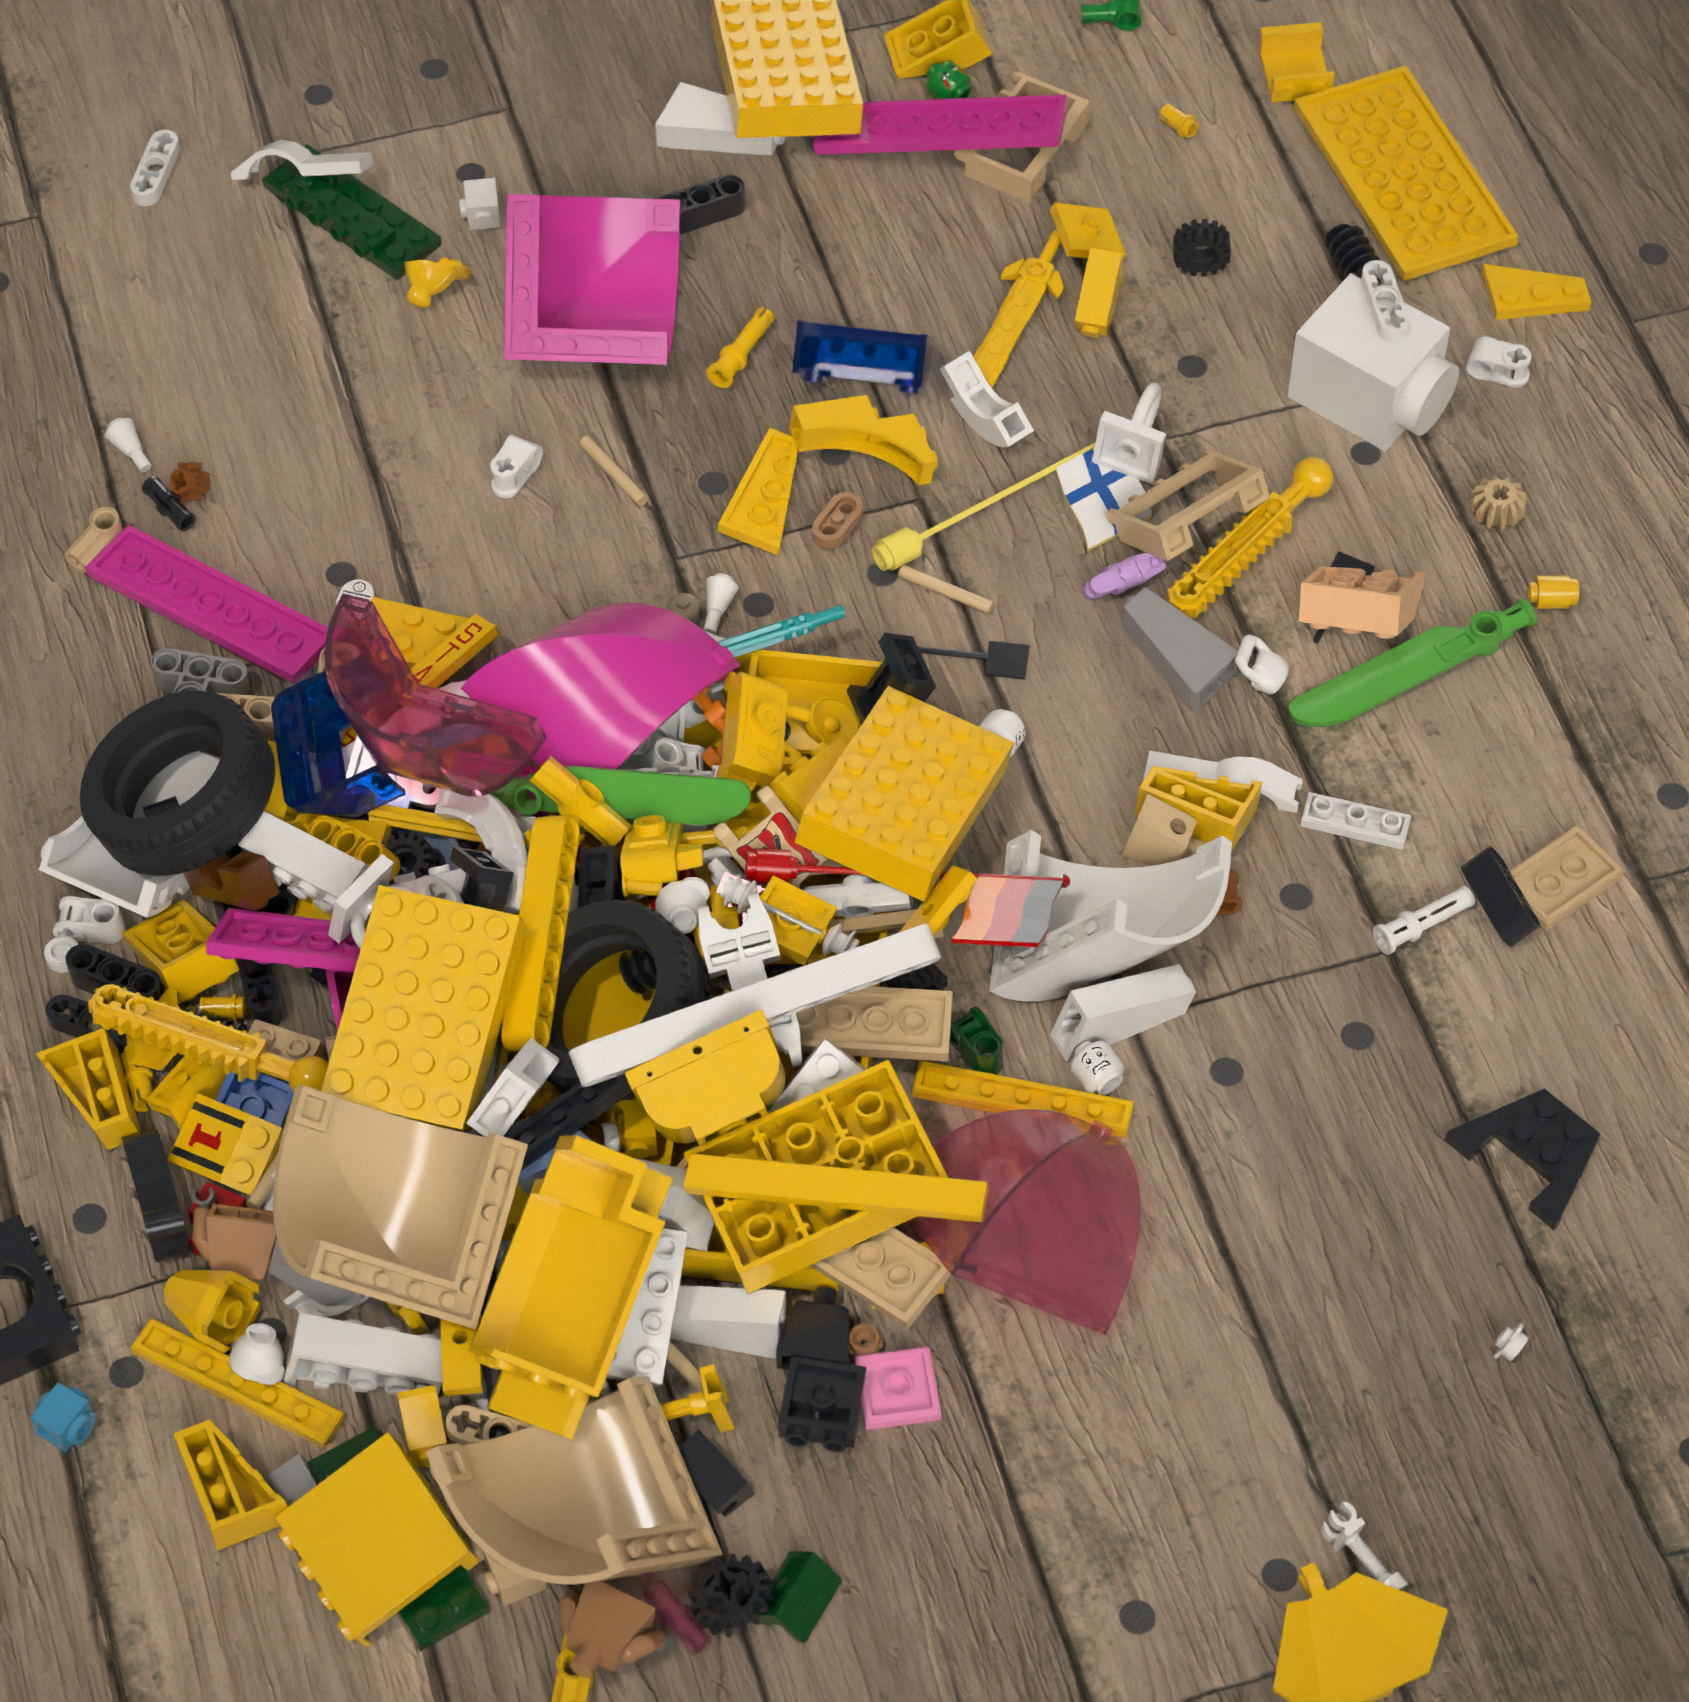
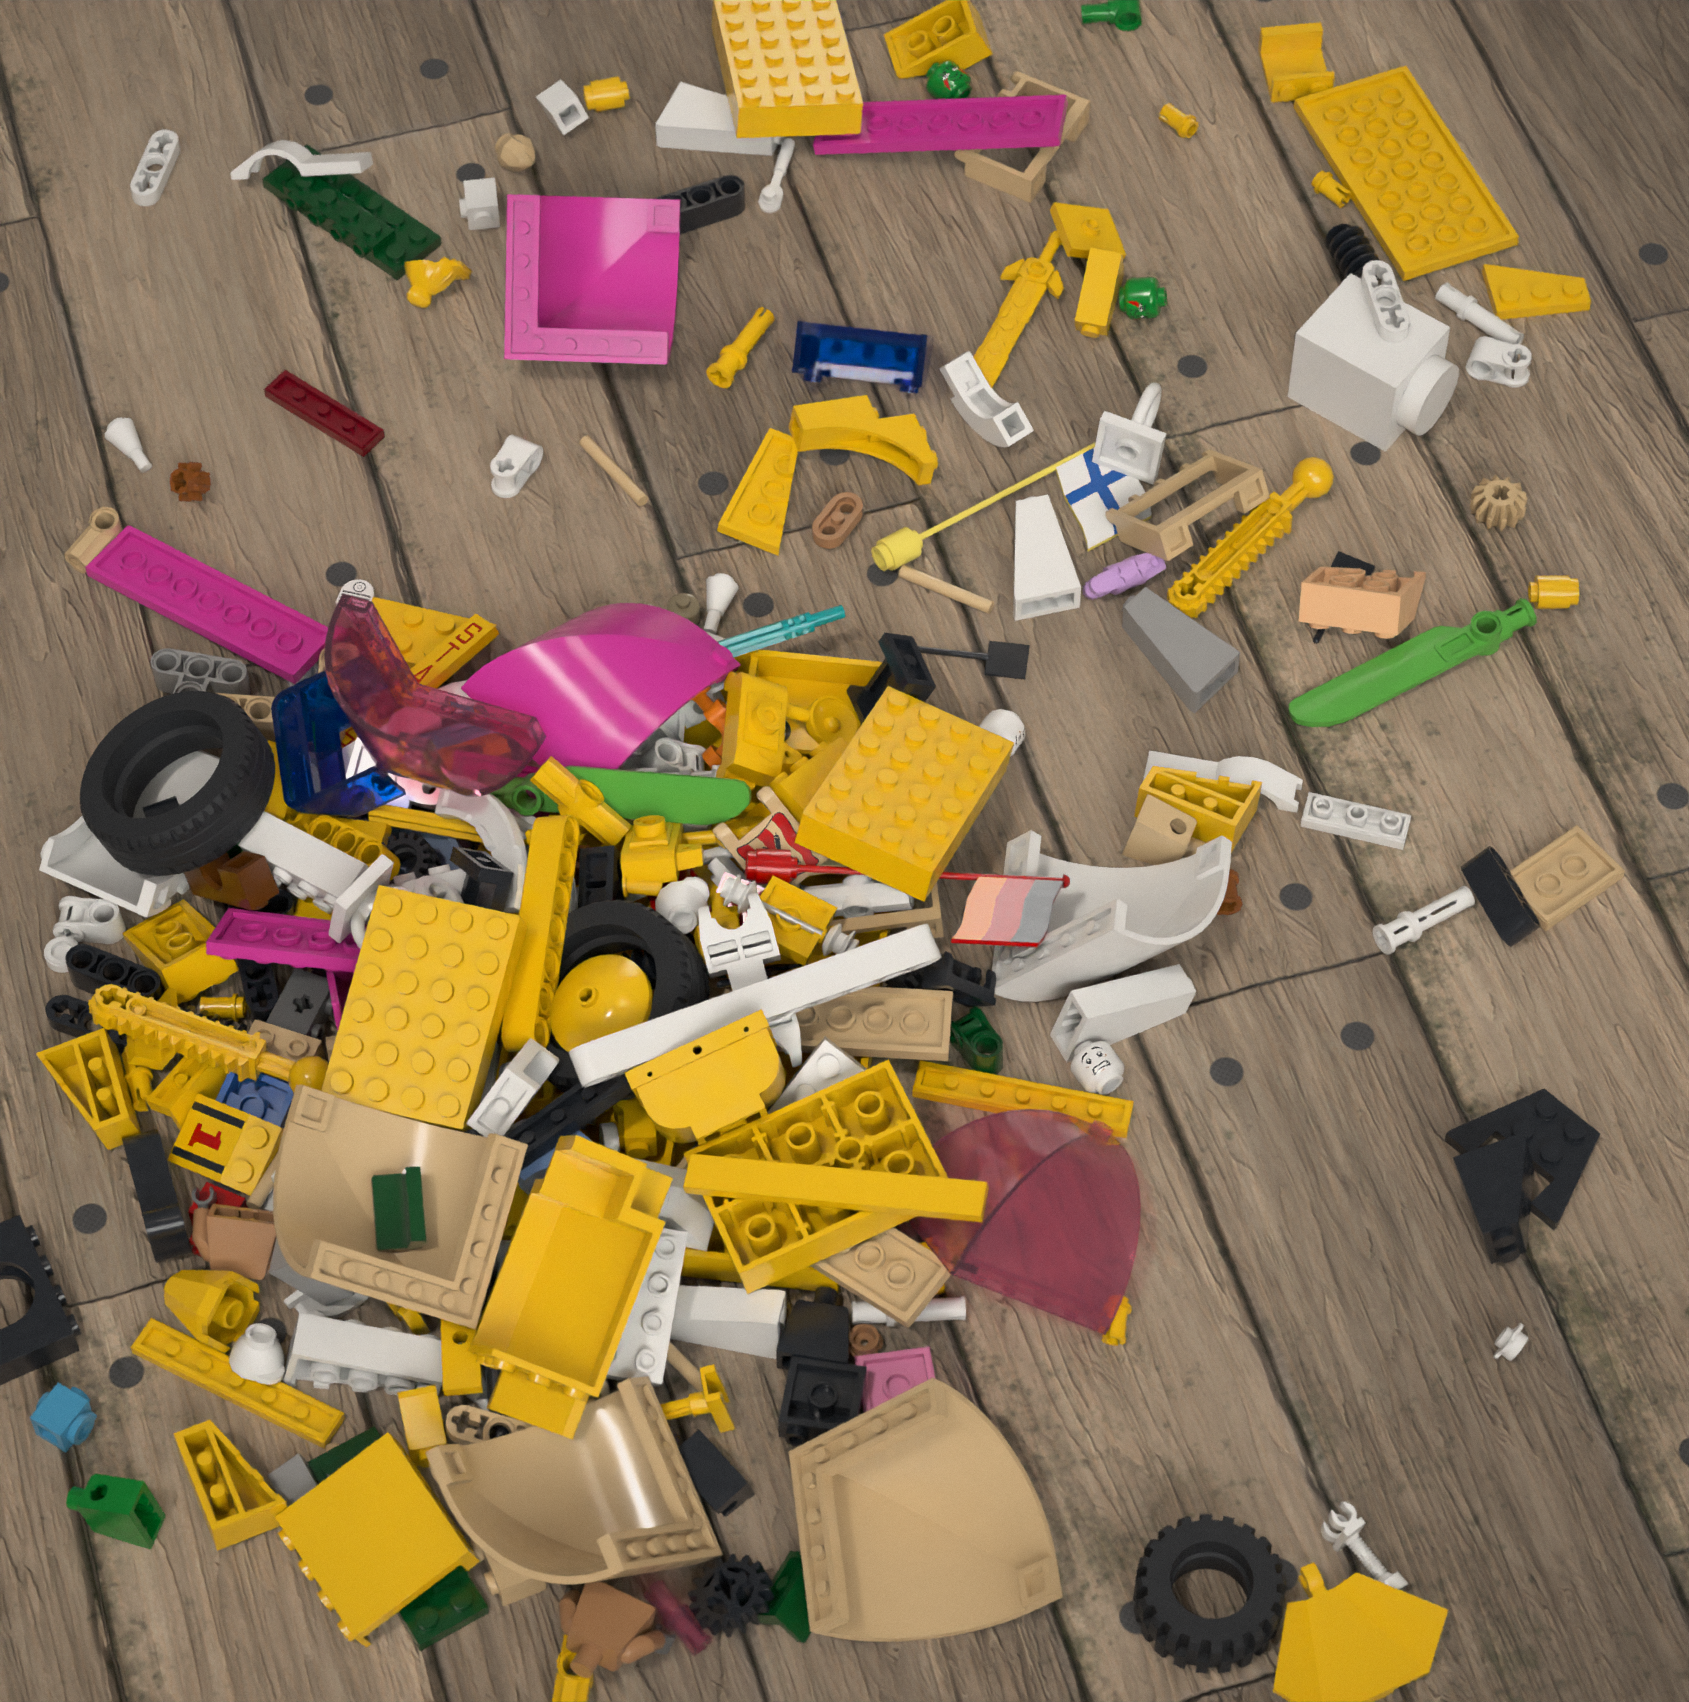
black pin [142,476,196,531] -> none
yellow tile [899,865,977,935] -> none
black tyre [1173,219,1231,277] -> none
white piece [1235,634,1289,695] -> none
none -> green torso [66,1473,166,1550]
none -> dark red tile [264,369,385,457]
none -> dark grey brick [266,968,334,1040]
none -> dark green panel [371,1166,426,1251]
none -> tan rock [495,133,535,172]
none -> white brick [536,79,589,135]
none -> yellow dish [550,954,652,1052]
none -> yellow brick [583,76,630,112]
none -> white piece [759,138,795,213]
none -> tan panel [789,1378,1063,1642]
none -> white pin [851,1296,966,1326]
none -> black hinge [921,951,996,1008]
none -> white slope [1013,495,1081,621]
none -> yellow pin [1102,1295,1132,1346]
none -> green head [1119,277,1167,319]
none -> black tyre [1133,1514,1287,1674]
none -> yellow pin [1311,170,1352,208]
none -> white pin [1435,282,1524,345]
none -> black slope [1453,1132,1534,1264]

